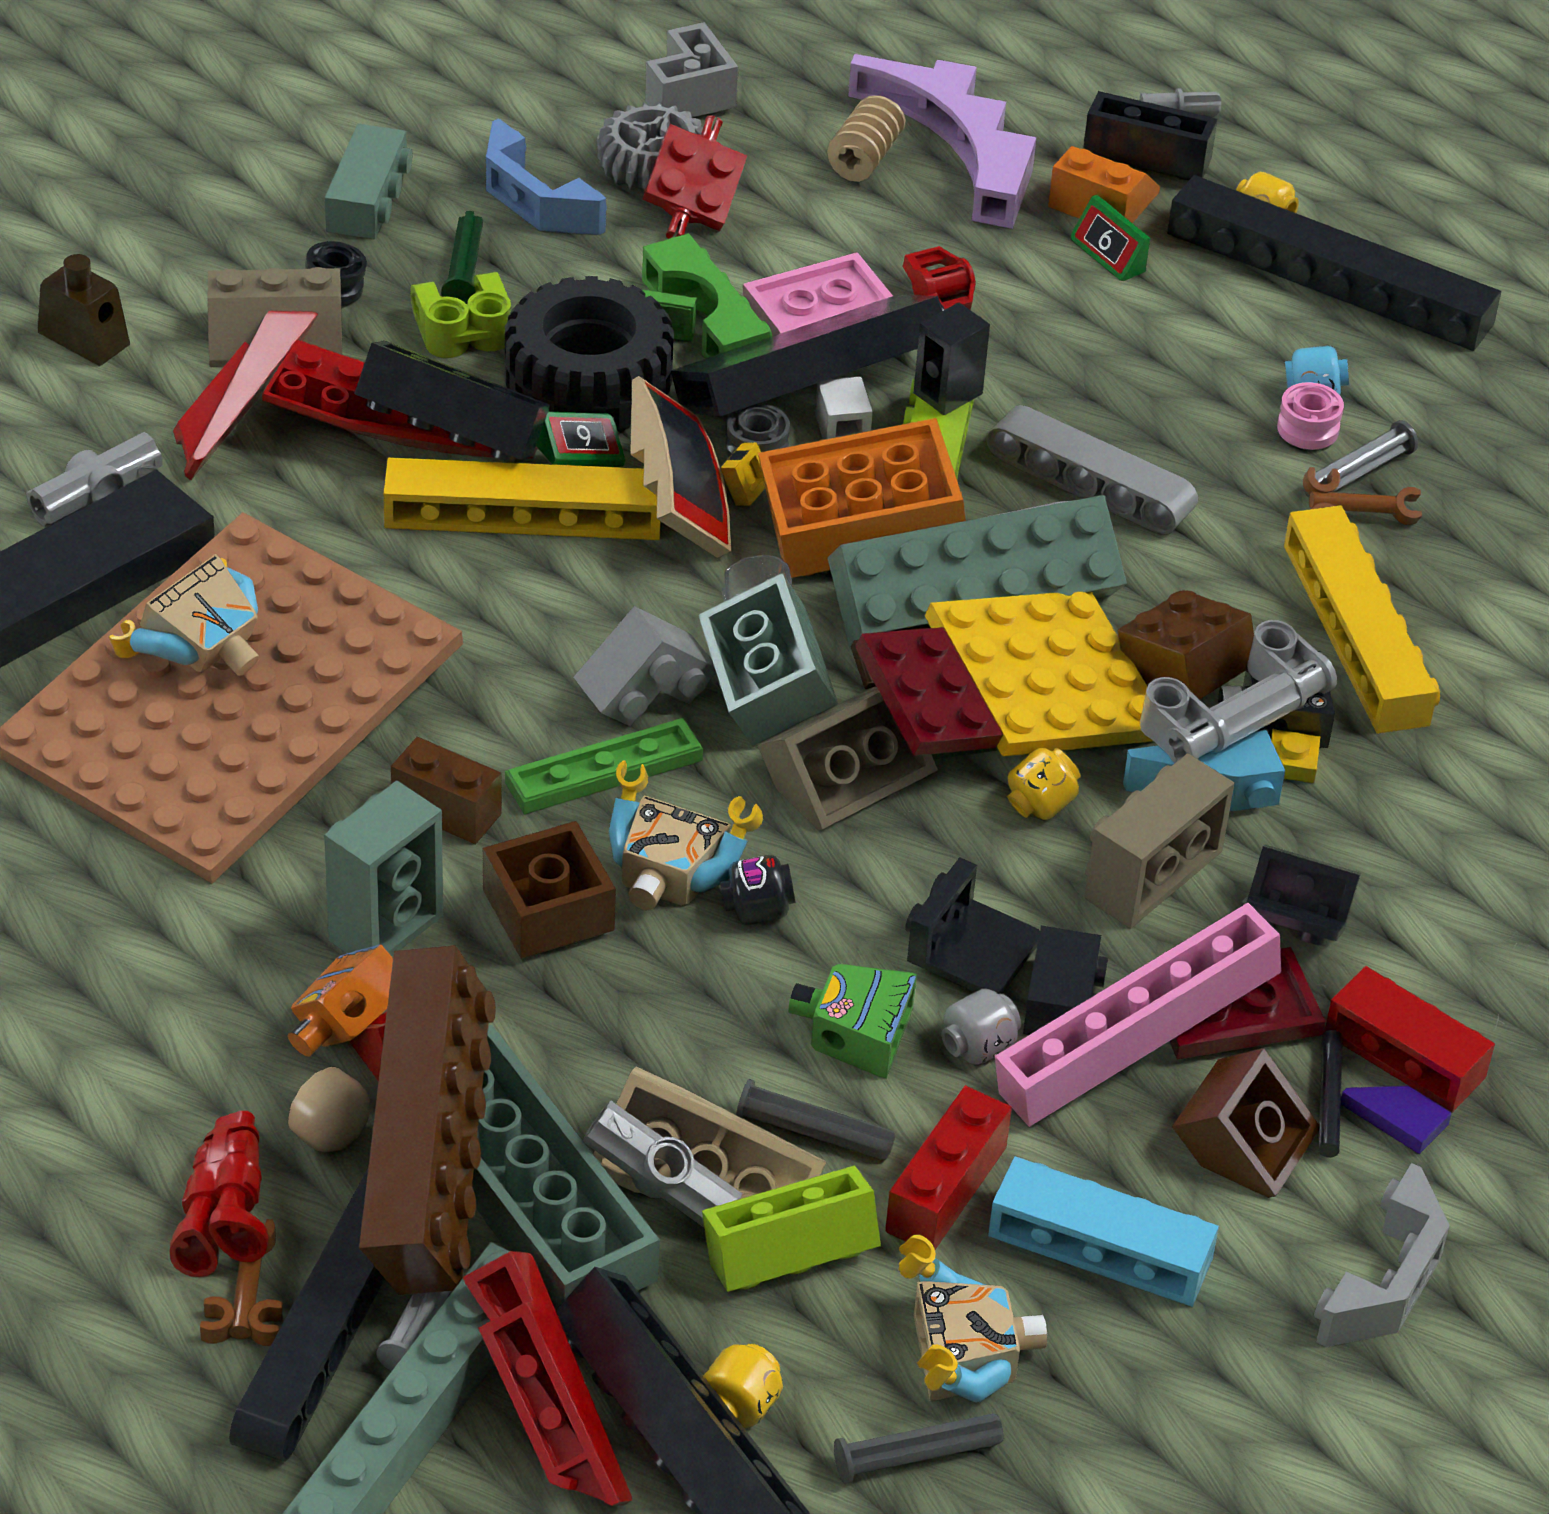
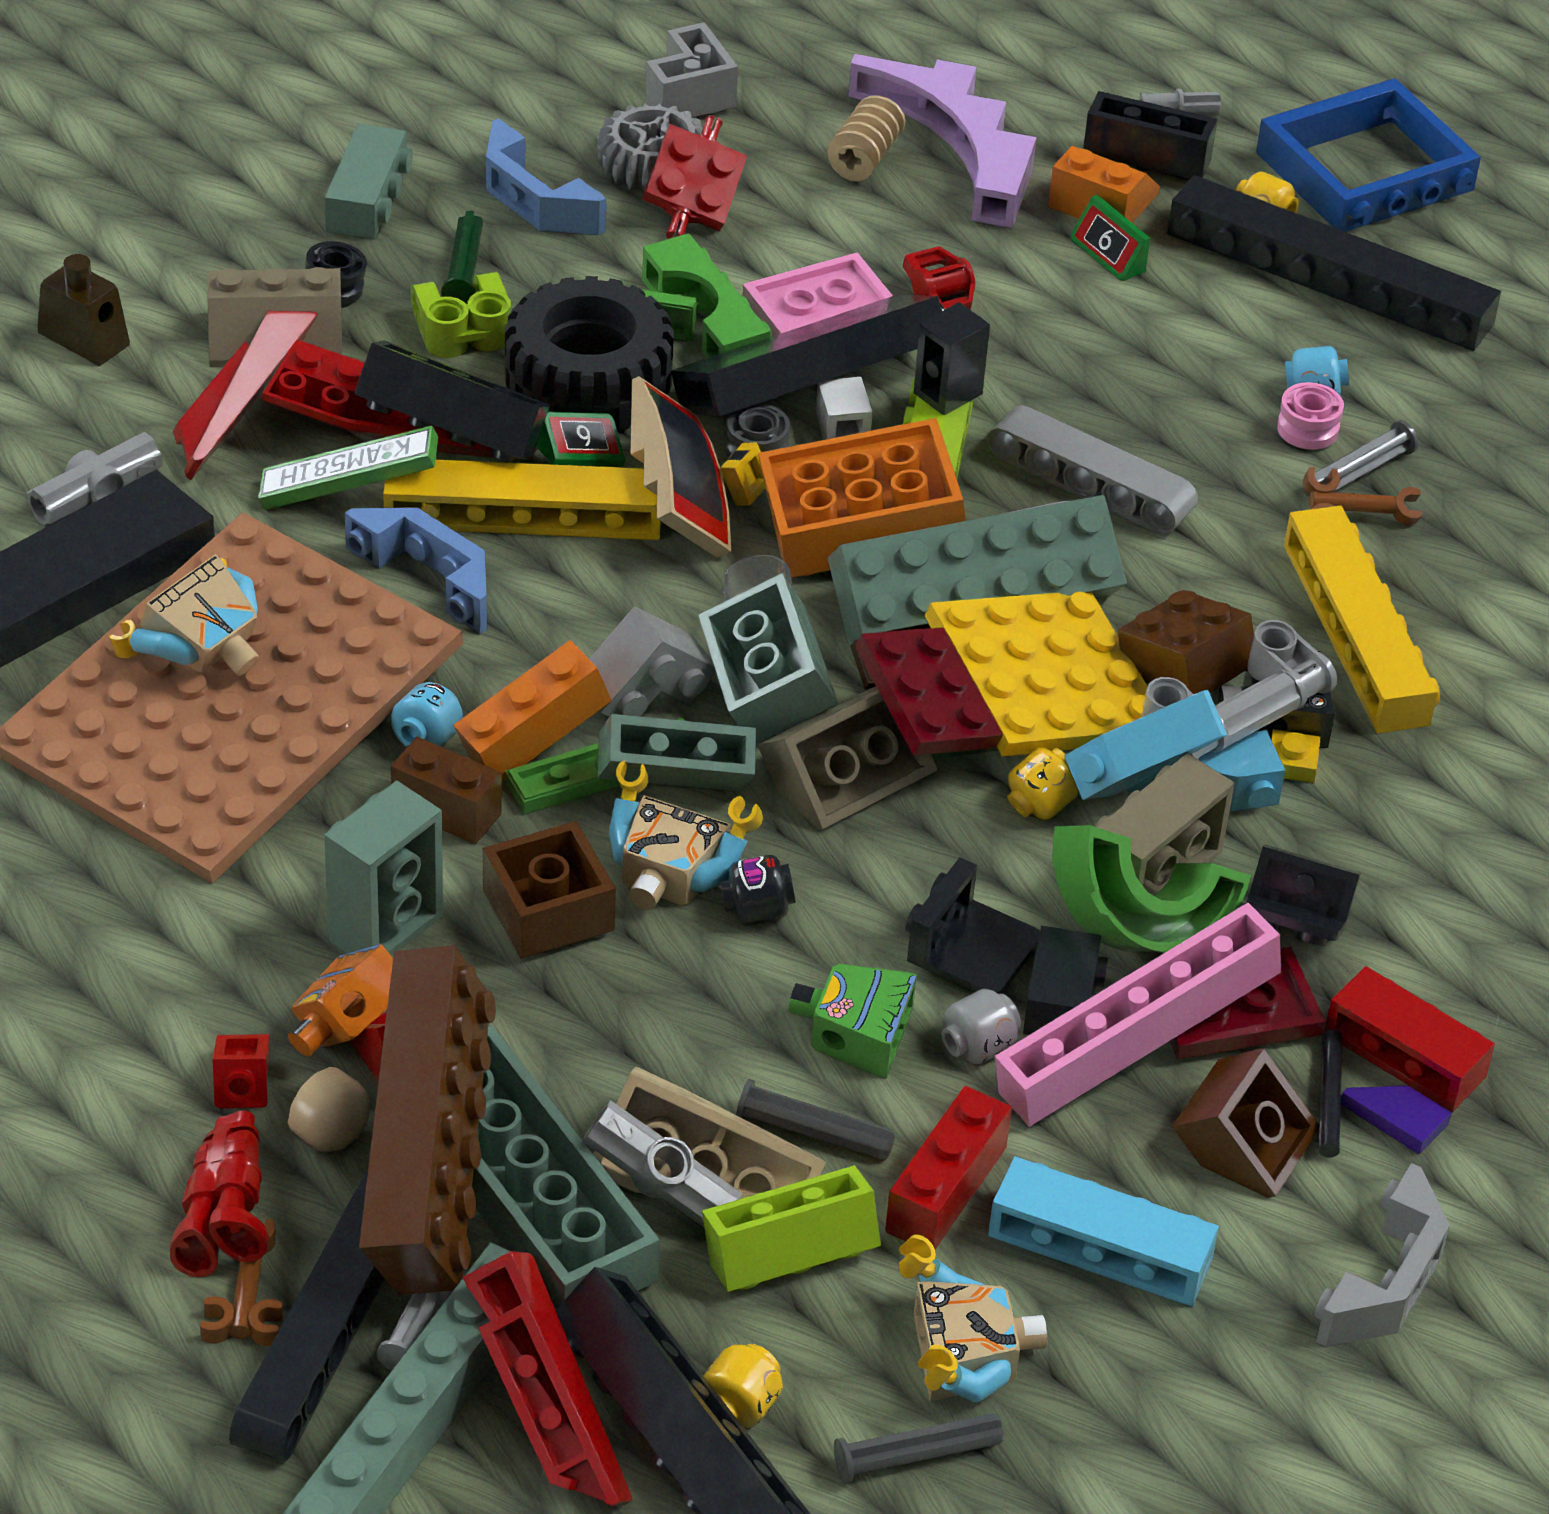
none -> red bracket [212,1034,270,1108]
none -> tile [258,426,438,510]
none -> medium blue slope [345,507,487,634]
none -> medium azure head [391,682,463,747]
none -> orange brick [453,639,612,781]
none -> sand green brick [598,714,756,792]
none -> bright green brick [1052,825,1251,953]
none -> medium azure slope [1064,690,1227,800]
none -> blue window [1256,78,1481,232]

